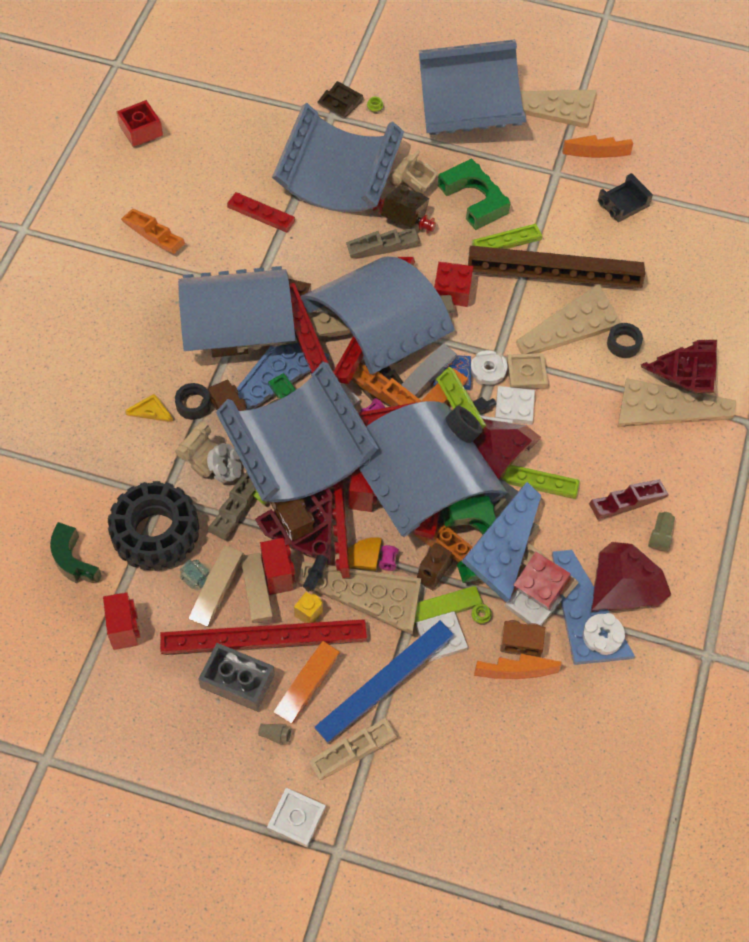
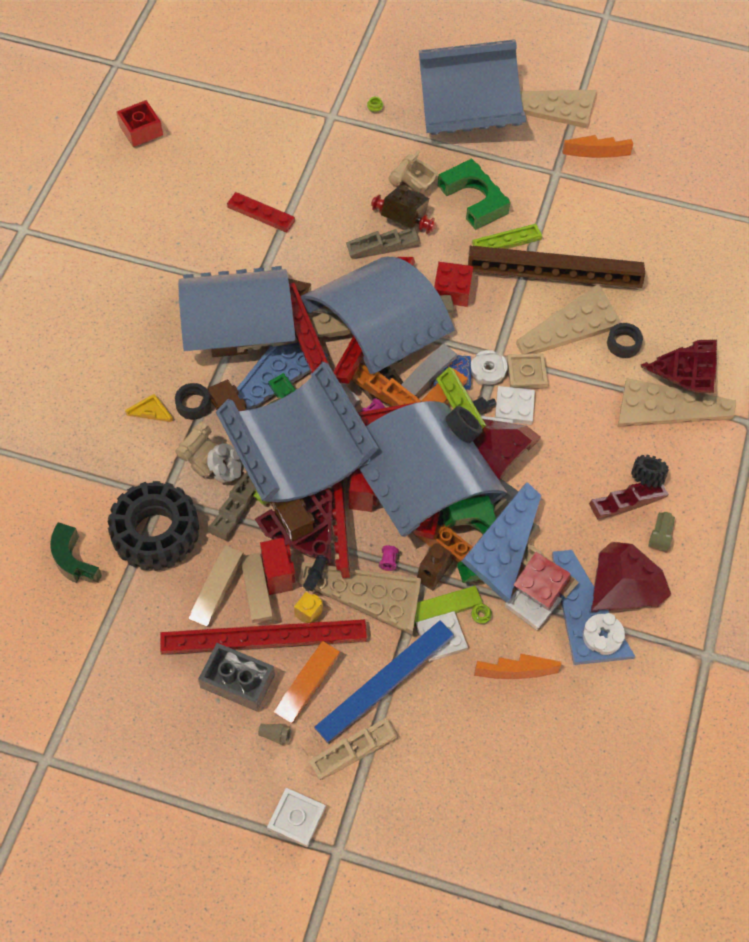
red brick [103,592,141,650] -> none
orange slope [121,209,185,254] -> none
clear light blue head [179,559,209,589] -> none
sand blue panel [272,103,404,212] -> none
dark brown slope [318,81,364,118] -> none
light orange brick [348,537,382,571] -> none
dark orange brick [500,620,546,657] -> none
lime tile [502,465,580,499] -> none
black panel [597,173,653,223] -> none
none -> black tyre [631,455,669,487]

